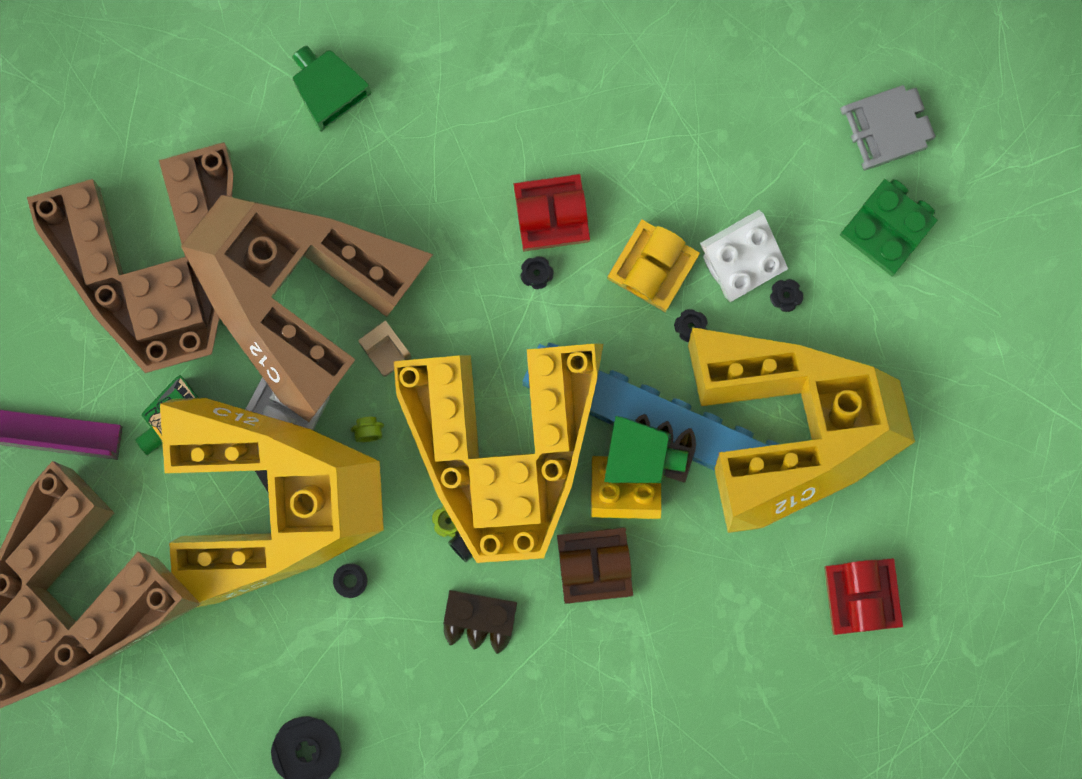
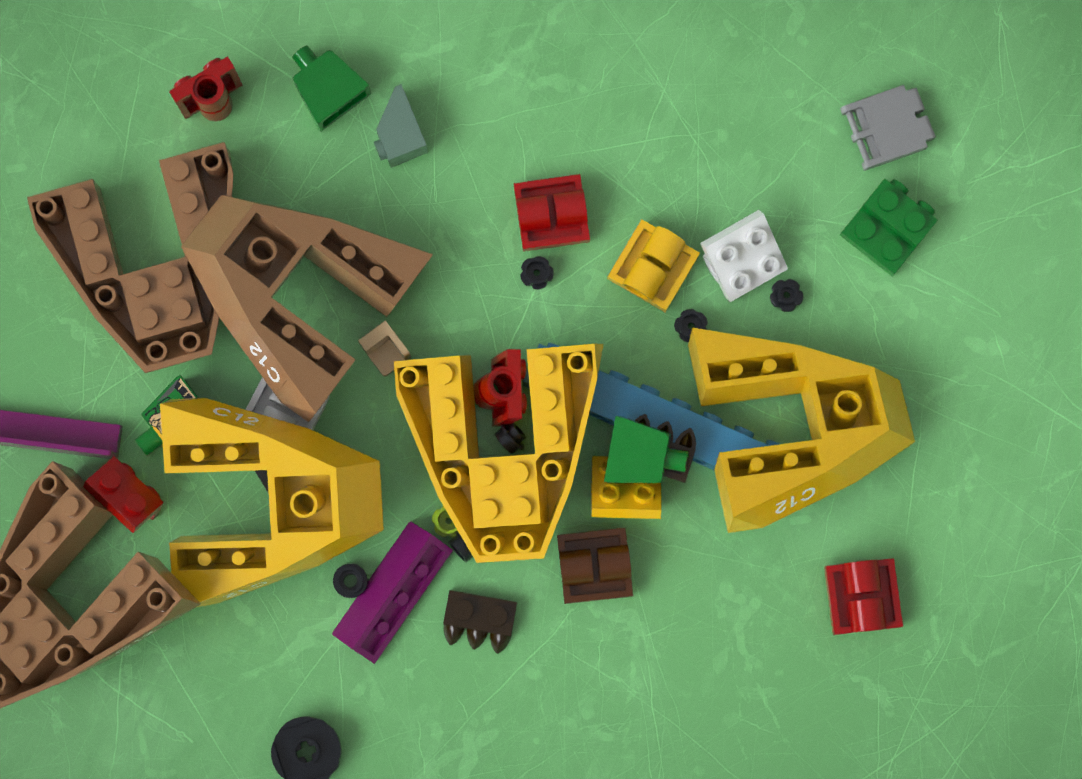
lime plate [351,417,384,443] -> none
none -> red bracket [83,456,164,533]
none -> red plate [169,56,243,121]
none -> magenta panel [332,522,453,664]
none -> sand green slope [374,84,428,168]
none -> red plate [473,349,527,427]
none -> black plate [495,423,526,454]

